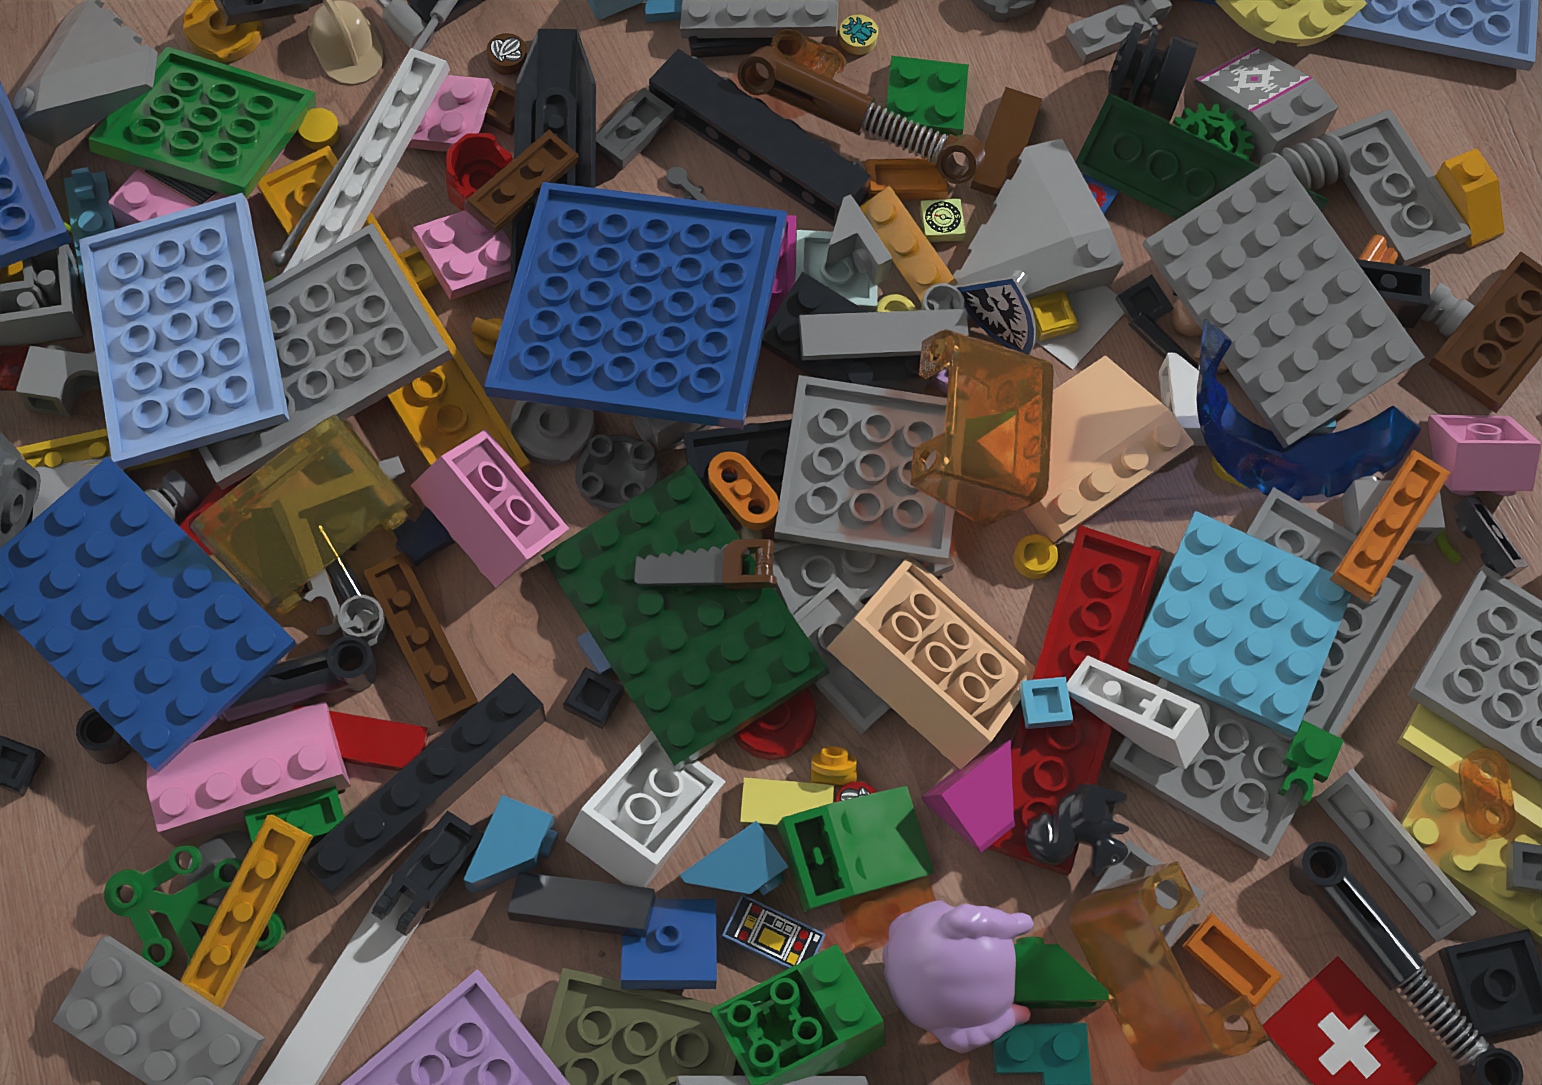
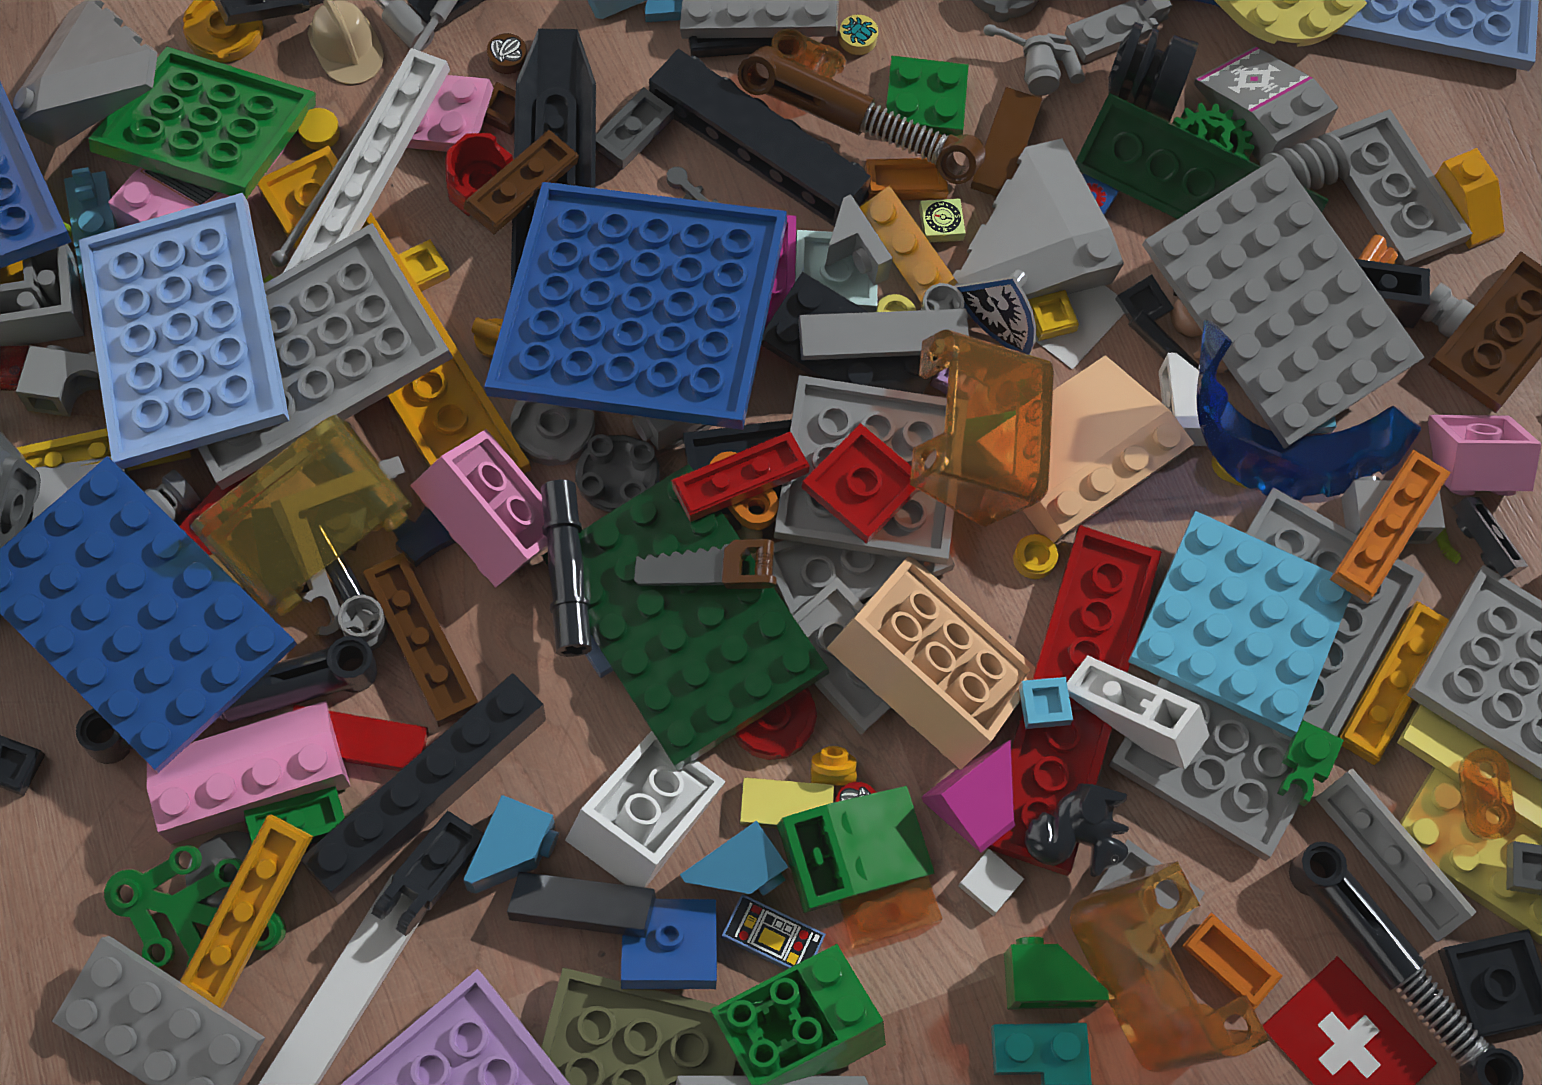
bright pink plate [412,210,512,300] -> none
black tile [563,667,624,729] -> none
lavender piece [882,900,1034,1054] -> none
none -> black piece [541,479,592,657]
none -> red tile [672,431,810,522]
none -> red plate [801,423,926,544]
none -> white tile [958,849,1024,916]
none -> light grey piece [983,24,1085,95]
none -> light orange tile [1338,601,1449,765]

